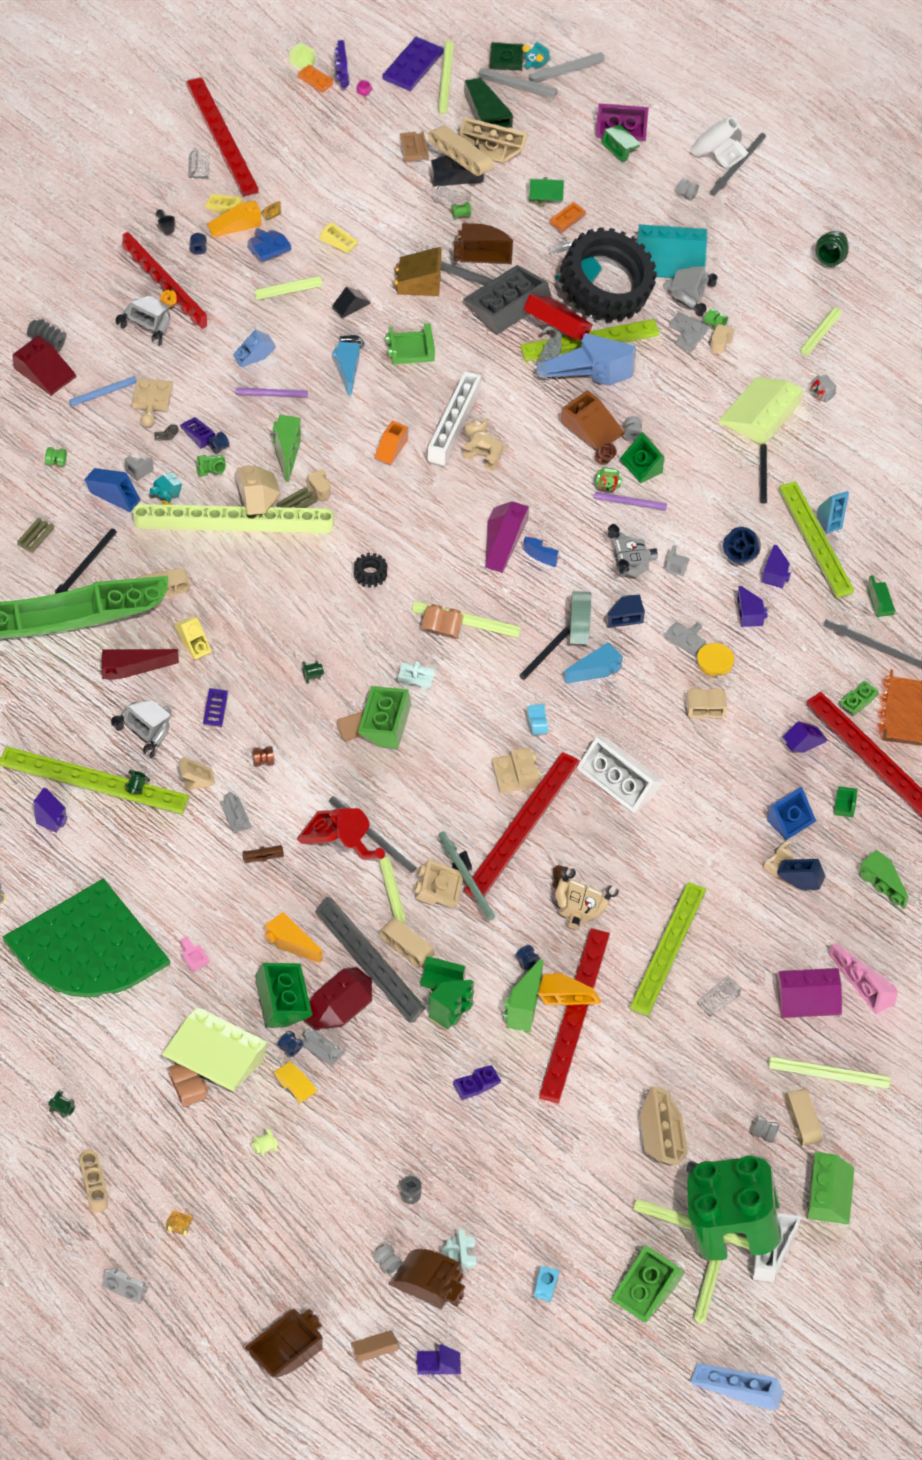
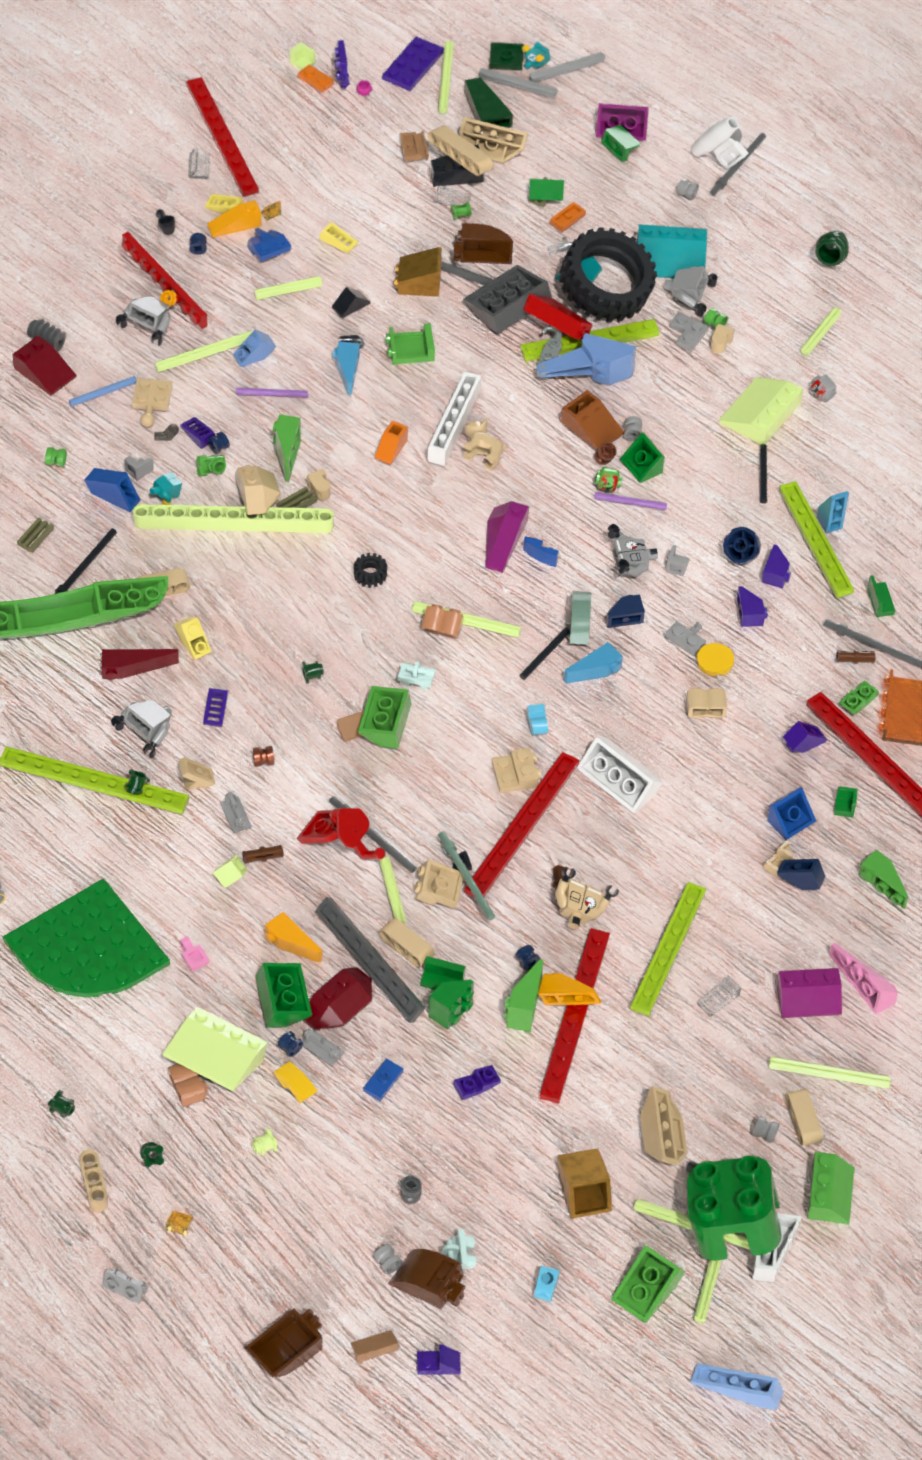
dark purple slope [33,787,67,833] -> none
none -> dark green brick [140,1142,165,1167]
none -> yellowish green axle [155,331,252,372]
none -> yellowish green panel [213,854,248,888]
none -> blue plate [363,1058,404,1101]
none -> pearl gold slope [558,1148,612,1219]
none -> reddish brown pin [836,649,876,664]

